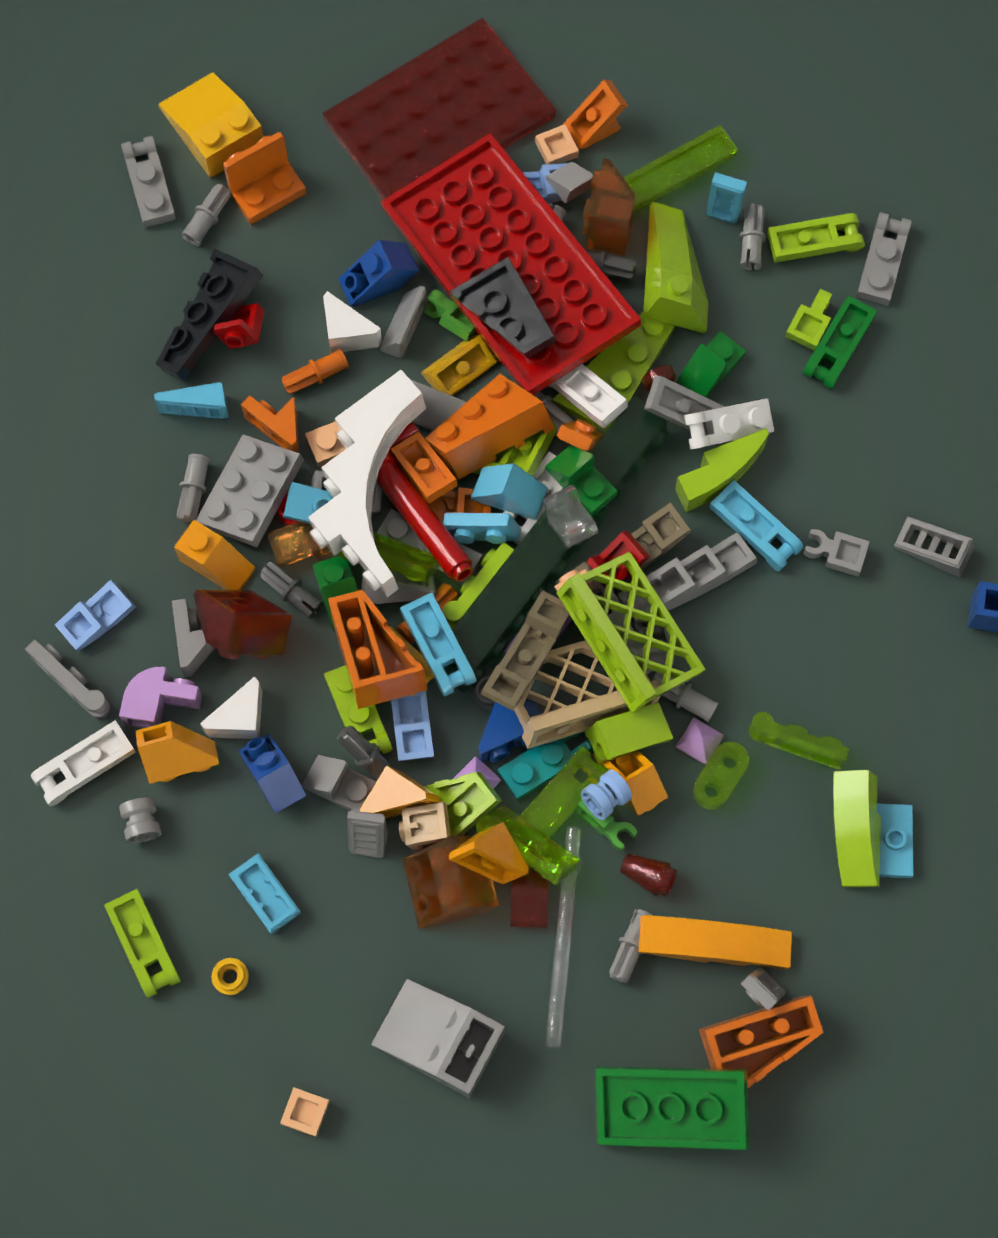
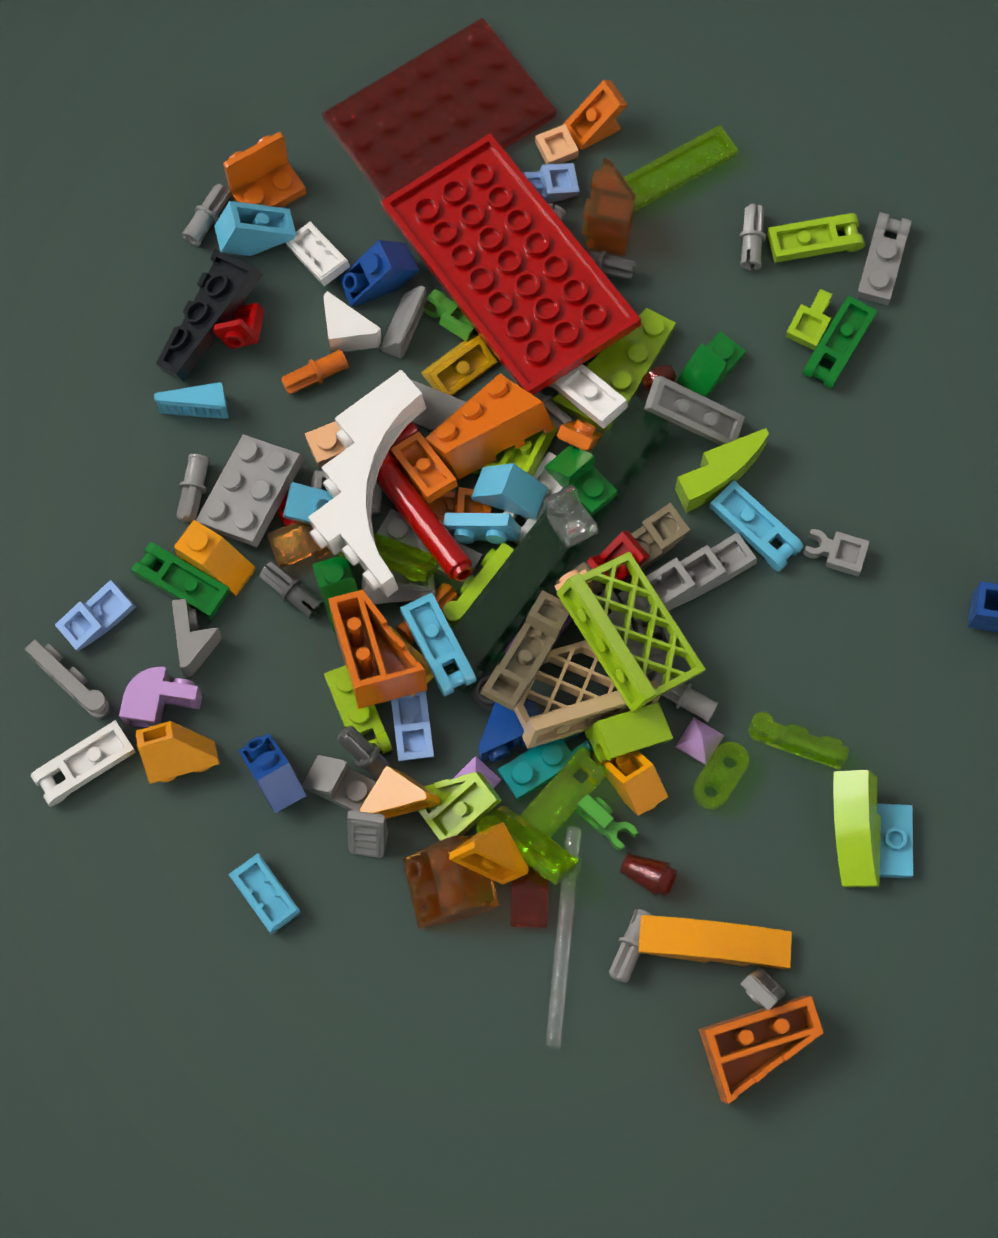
lime plate [104,889,181,998] -> none
light grey wheel [119,797,162,844] -> none
light grey plate [121,135,176,228] -> none
yellow slope [158,72,263,178] -> none
clear red slope [194,590,292,659] -> none
white slope [200,677,263,739] -> none
yellow plate [211,958,249,995] -> none
orange slope [241,395,299,453] -> none
light nougat plate [280,1087,330,1137] -> none
light grey slope [371,979,505,1099] -> none
tan bracket [399,802,451,851] -> none
black wing [450,257,557,359] -> none
light grey slope [545,162,595,203] -> none
light blue wheel [581,769,632,820] -> none
green plate [595,1066,750,1150] -> none
lime wedge [643,202,708,334] -> none
white plate [684,398,774,449] -> none
medium azure plate [705,172,747,224] -> none
light grey slope [894,516,974,577] -> none
none -> green plate [130,542,231,620]
none -> medium azure slope [214,201,296,256]
none -> white plate [285,222,350,286]

